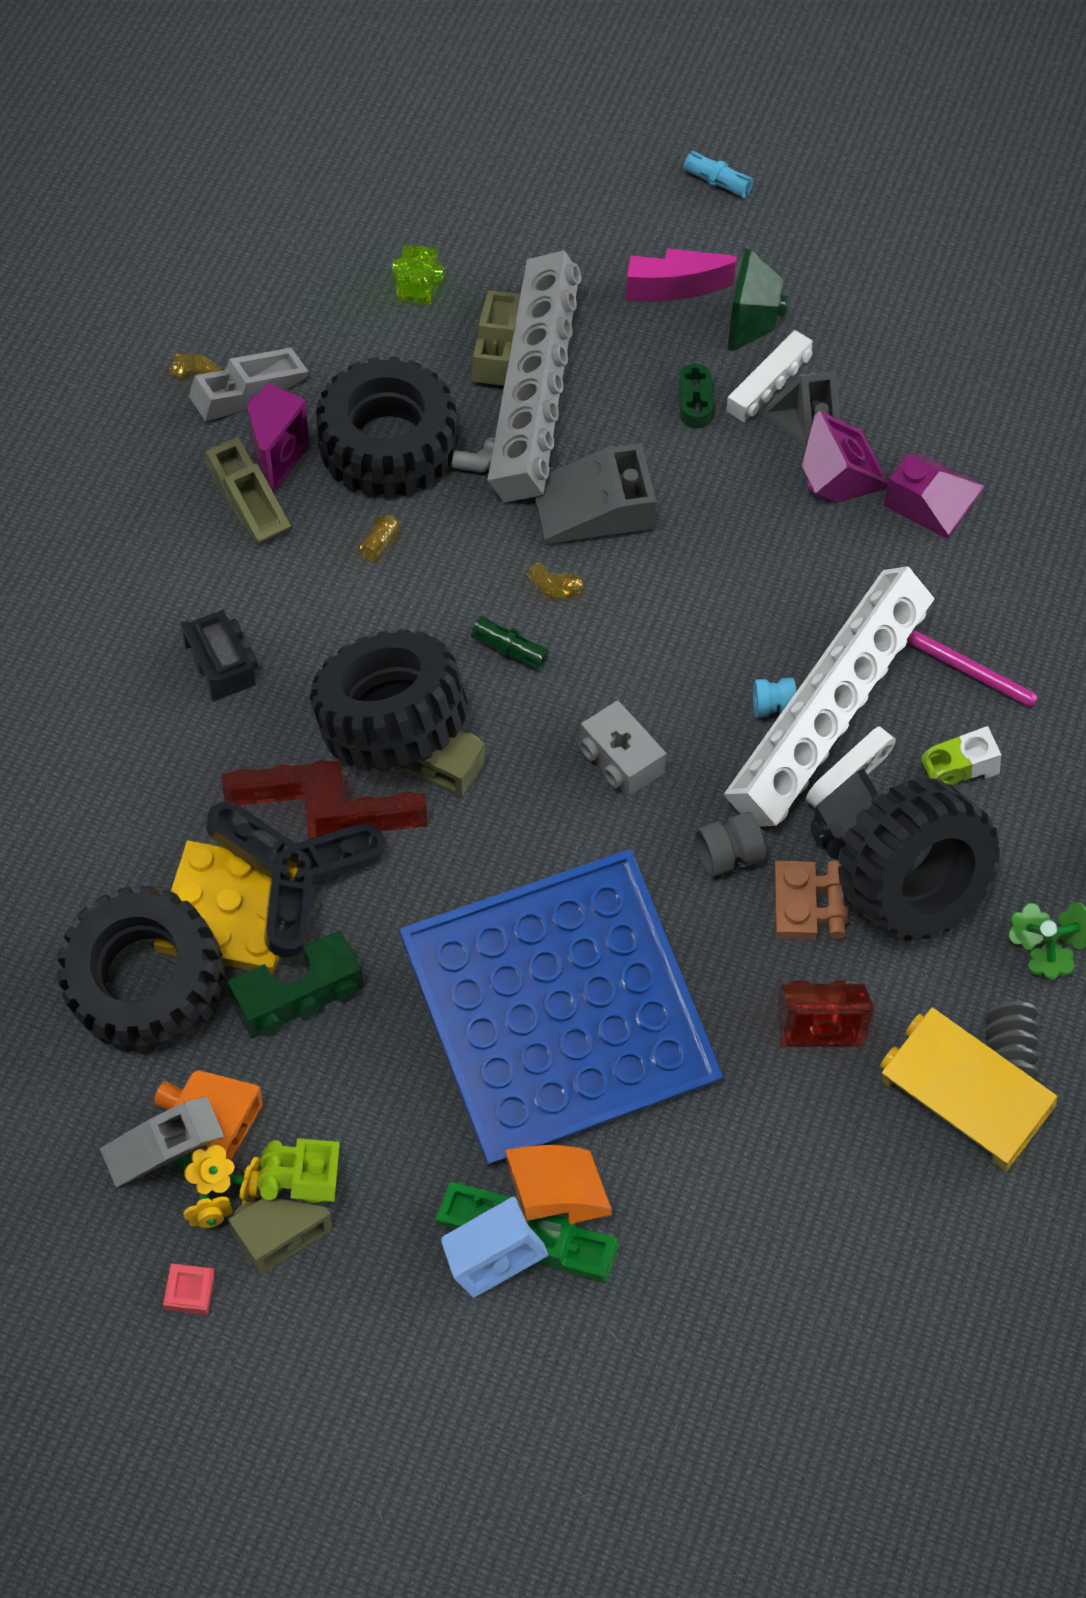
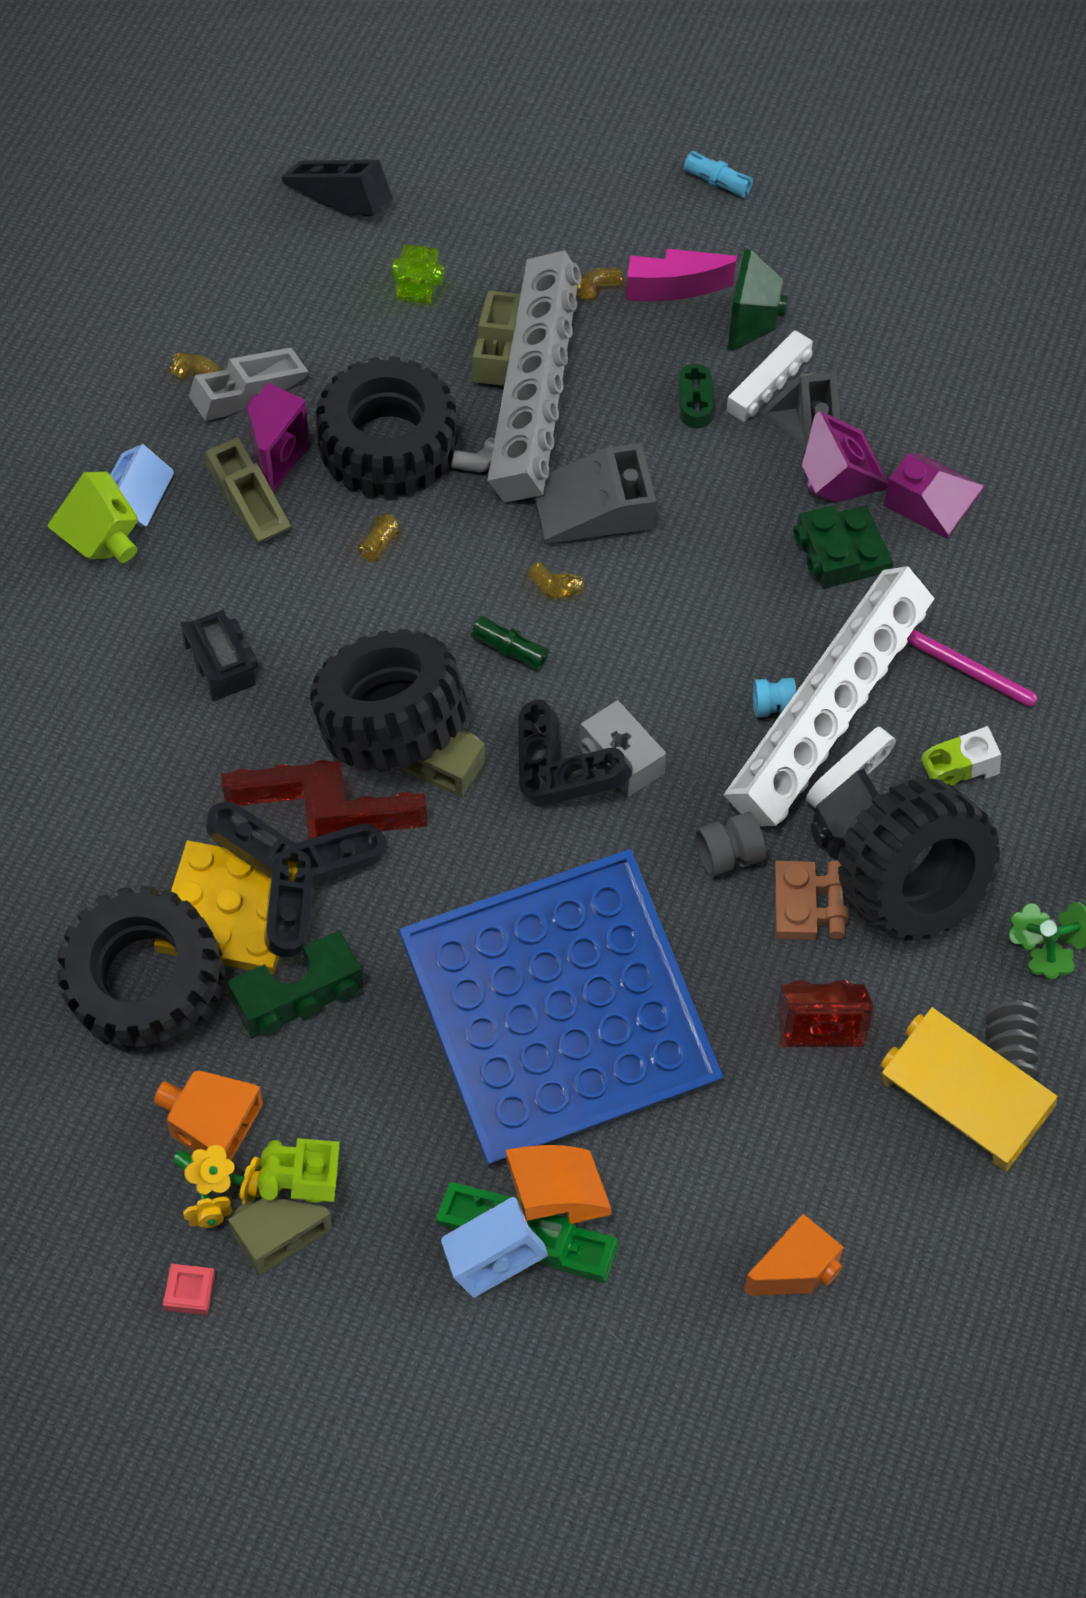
light grey slope [99,1097,224,1188] -> none
none -> lime torso [47,472,138,563]
none -> light blue panel [110,444,174,528]
none -> black slope [281,160,392,217]
none -> black beam [518,700,633,806]
none -> clear yellow arm [578,267,622,299]
none -> orange slope [744,1214,844,1296]
none -> dark green plate [793,505,894,589]

